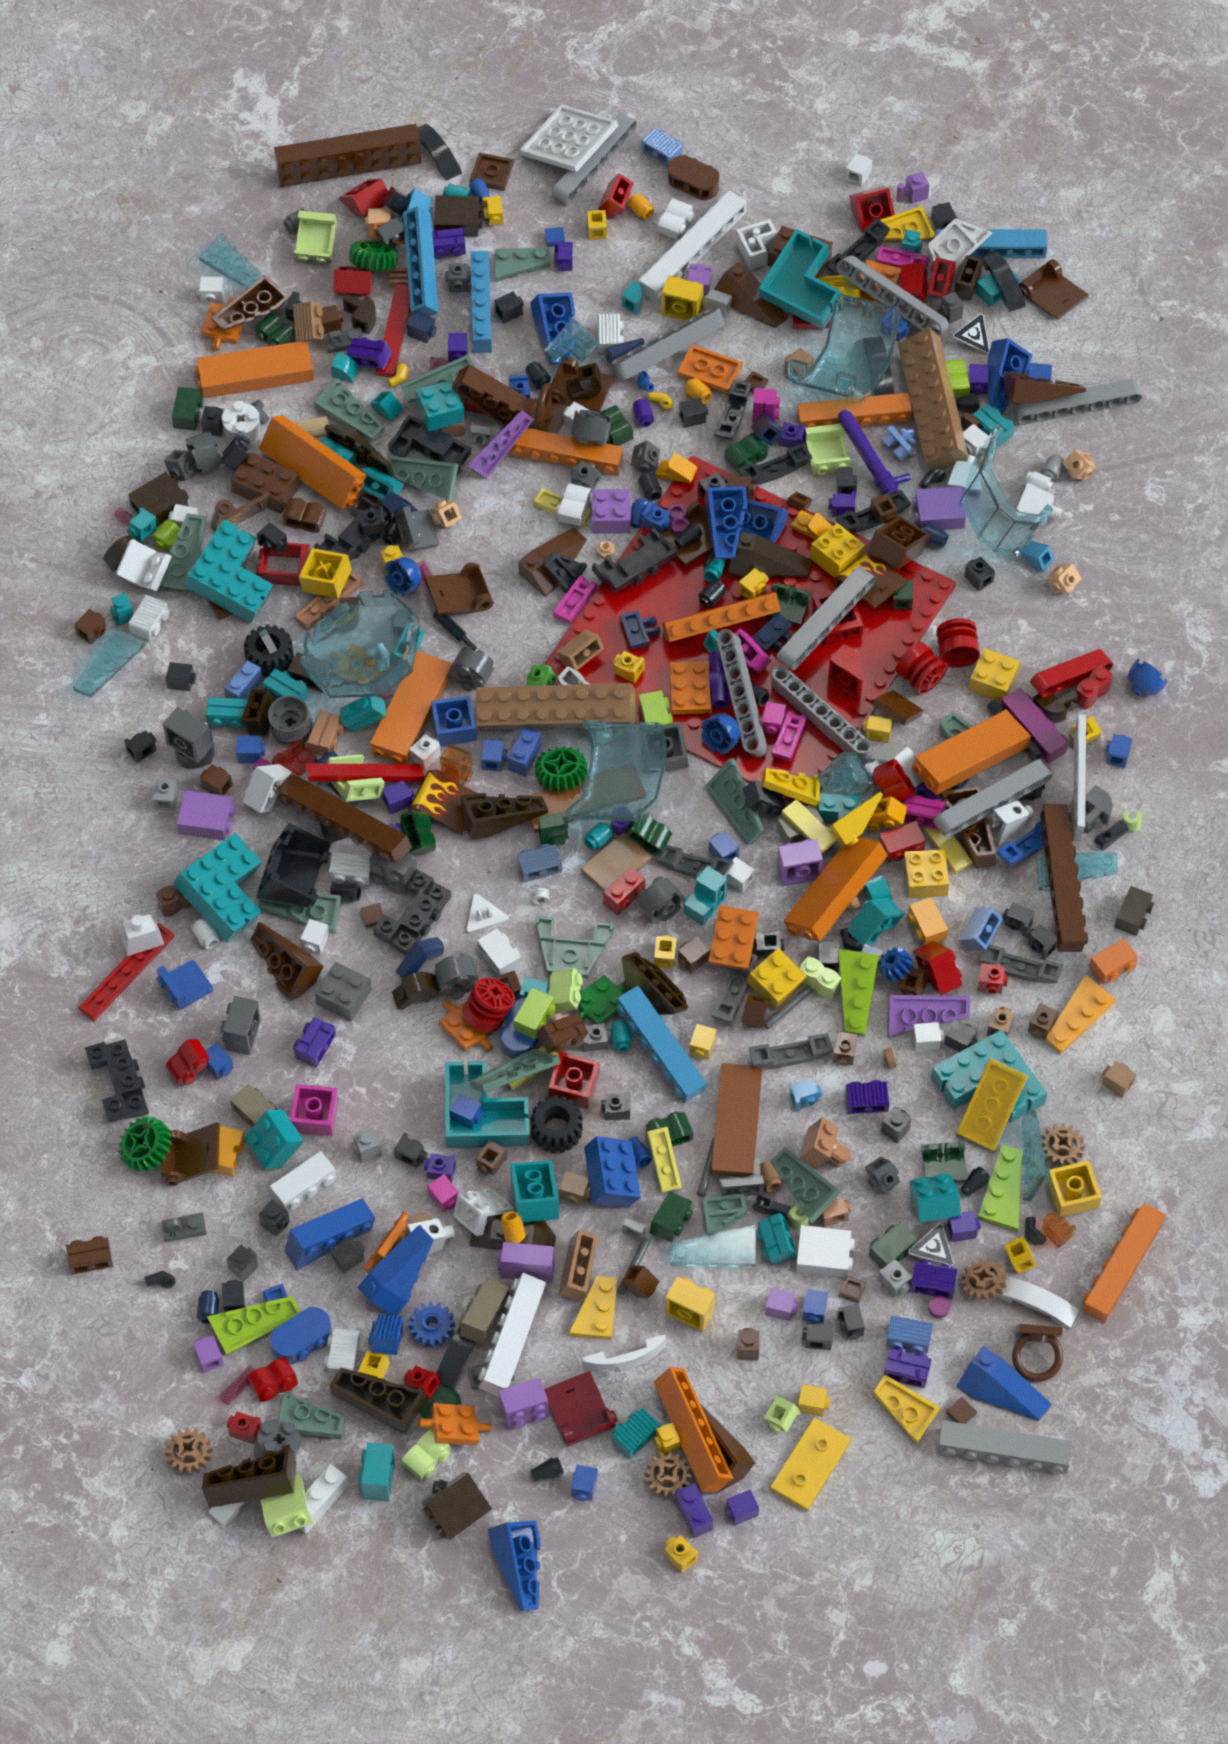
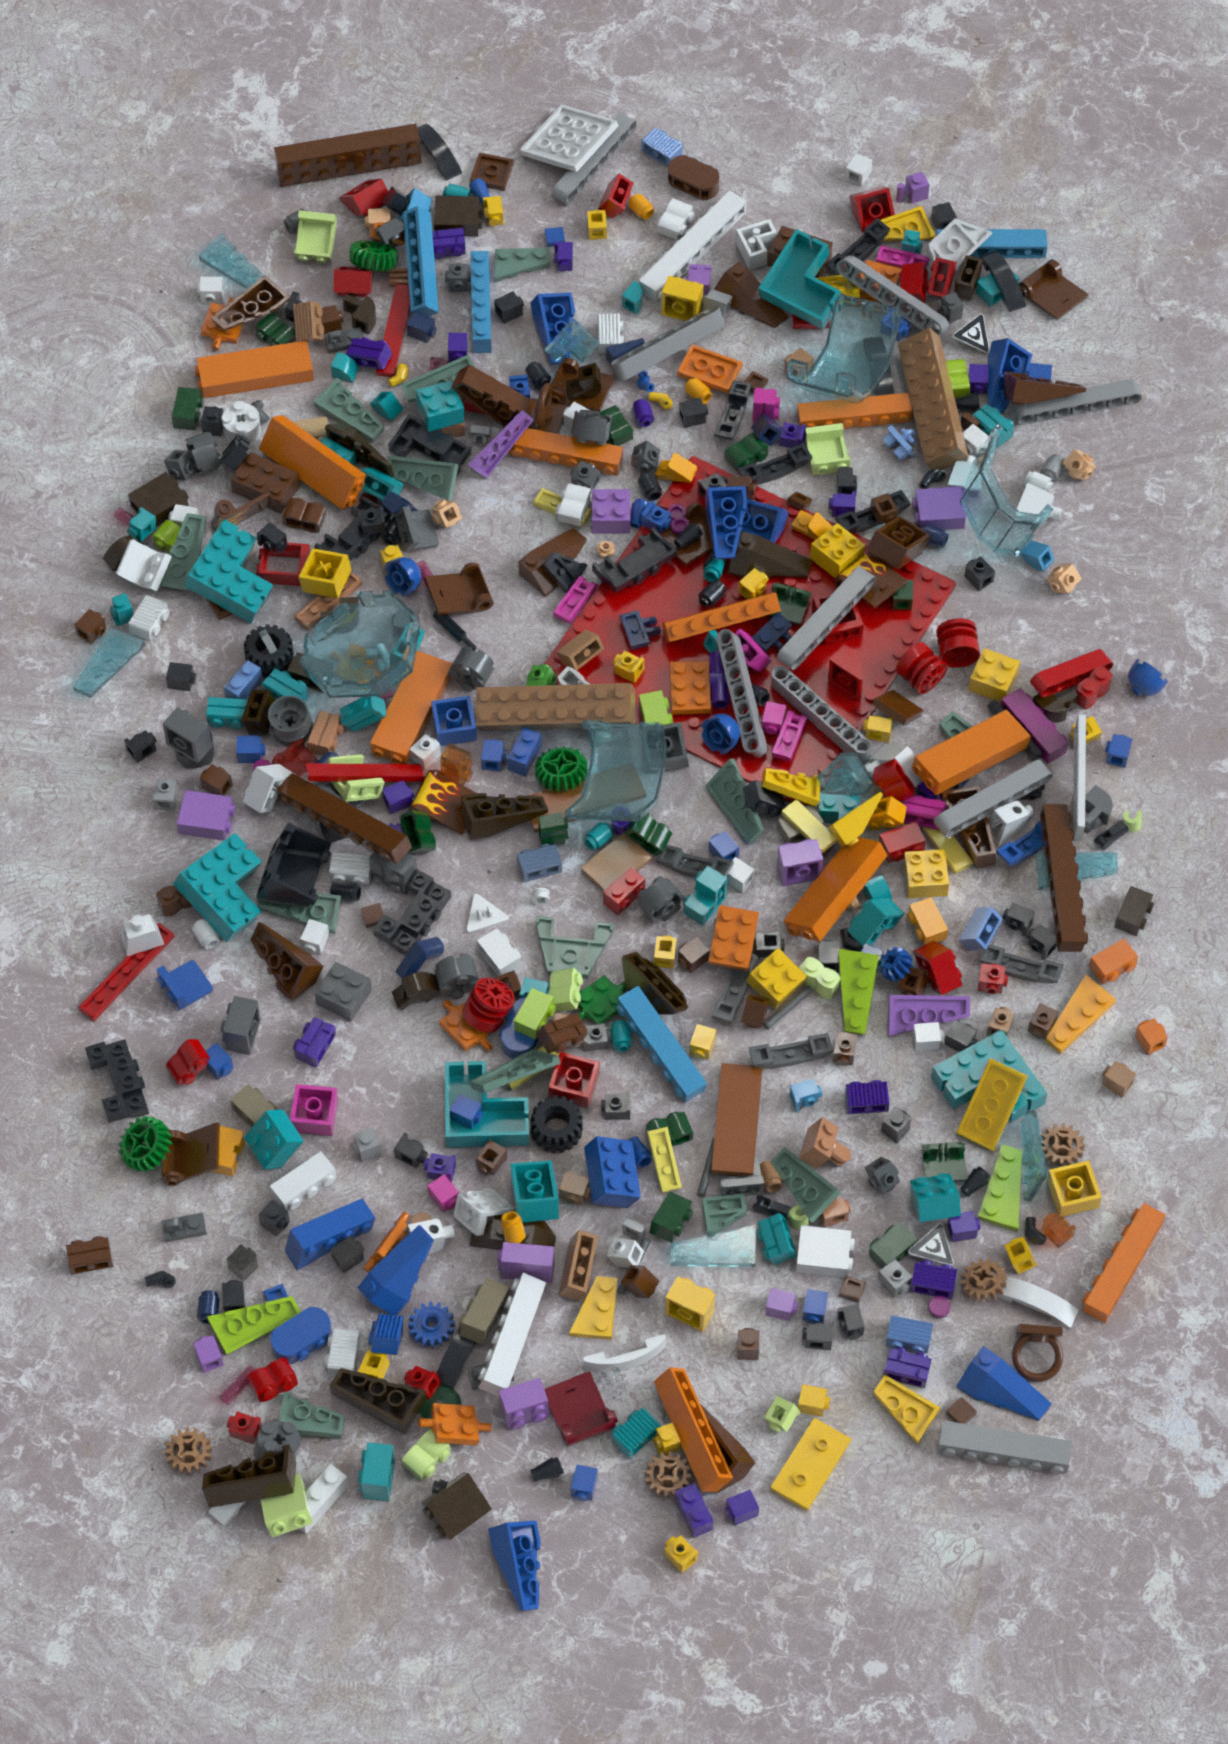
dark purple cylinder [838,409,911,495] -> none
medium nougat tile [883,1047,897,1069] -> none
none -> white brick [607,1238,644,1268]
none -> orange brick [1135,1018,1168,1055]

